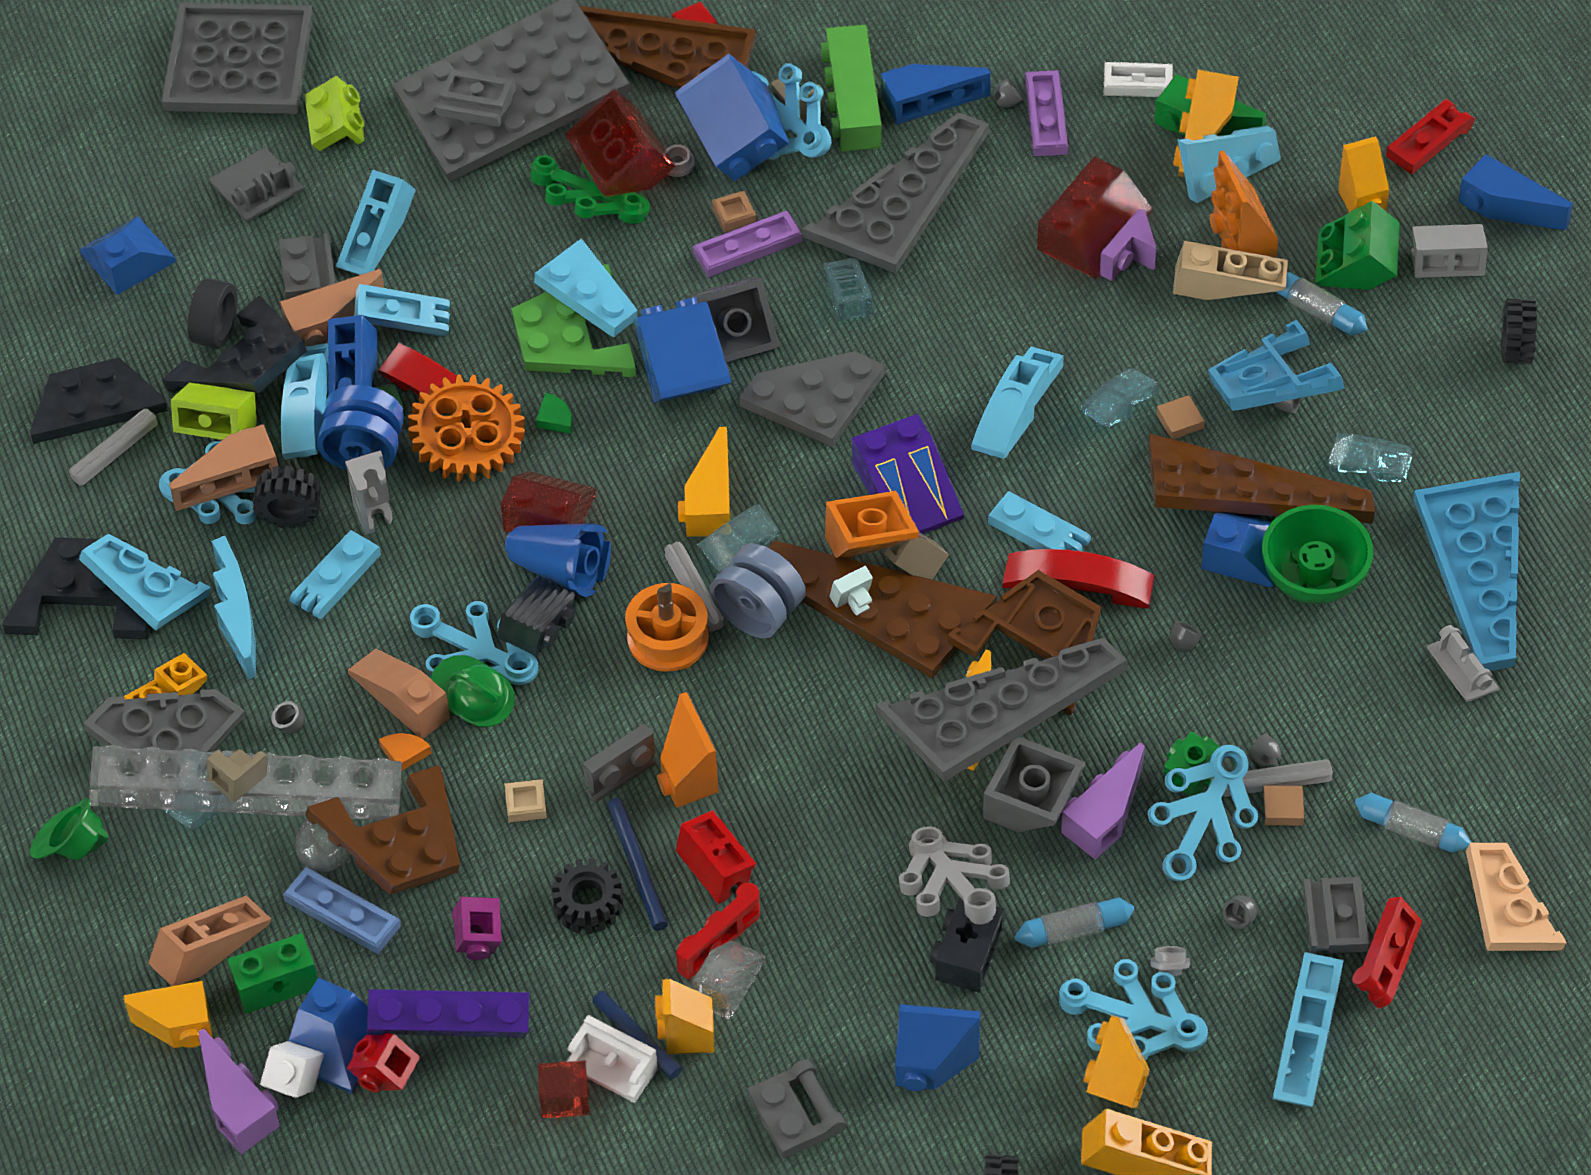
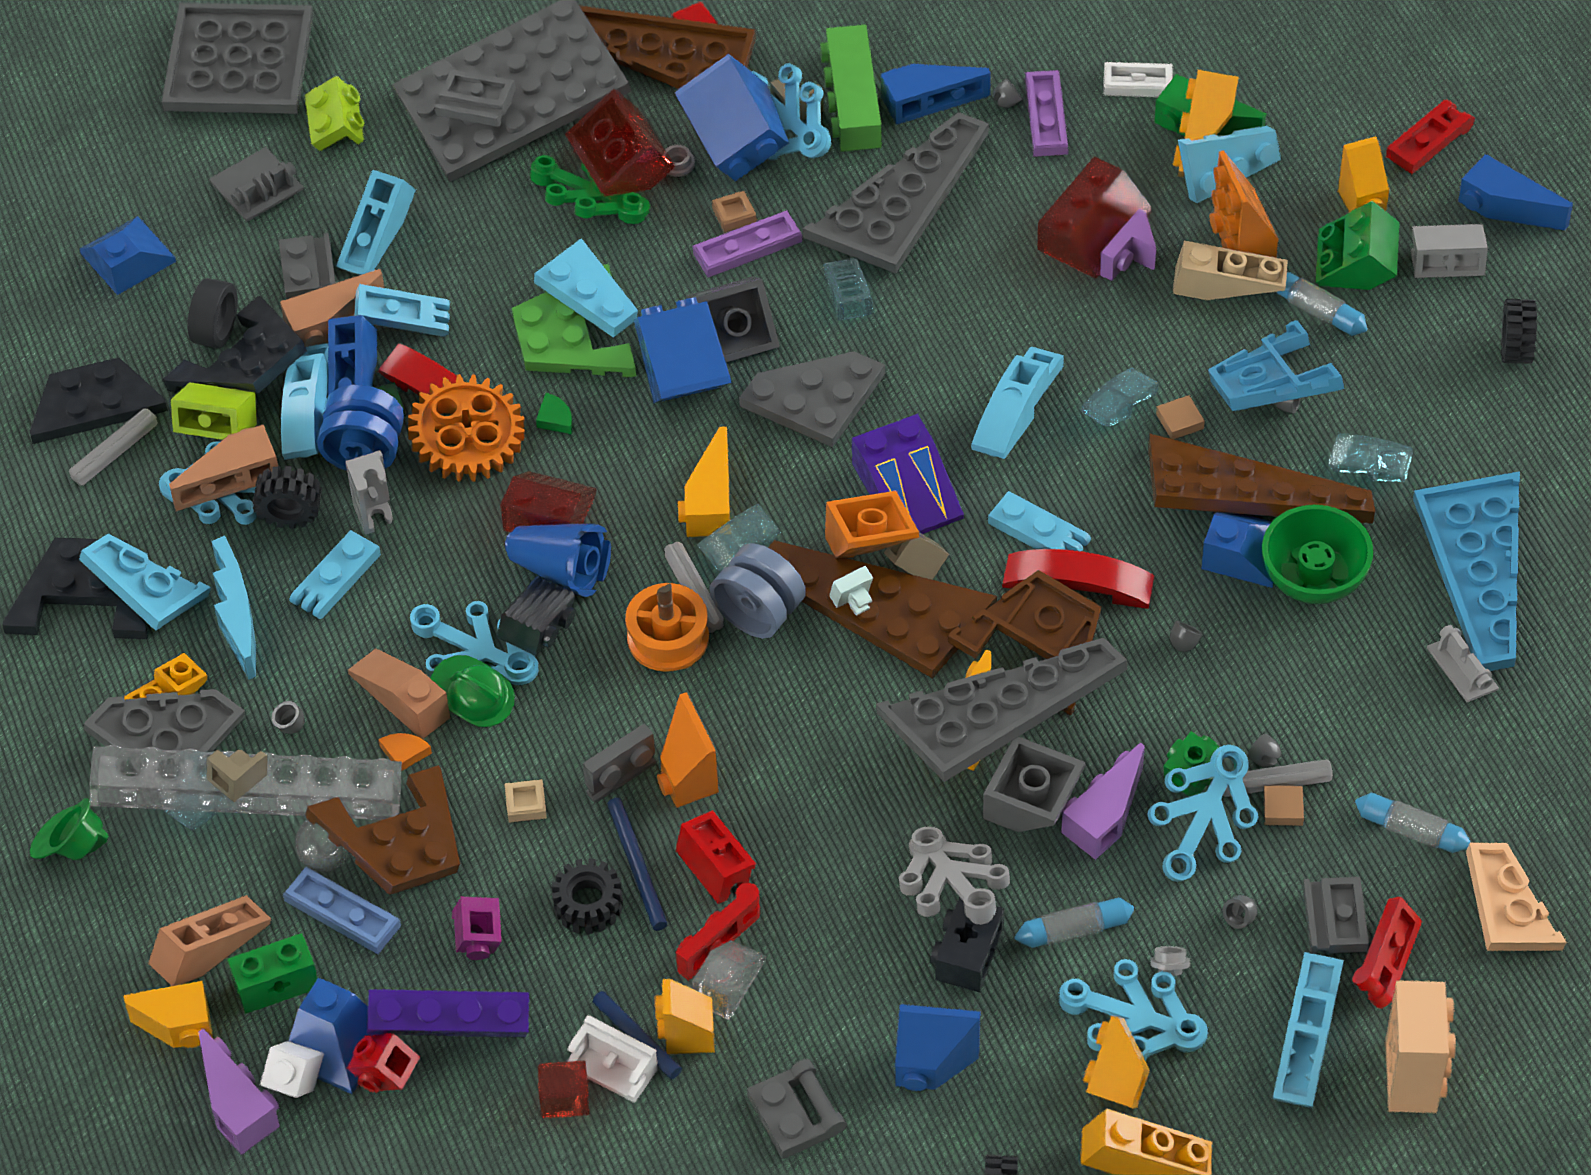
none -> light nougat brick [1385,981,1456,1113]

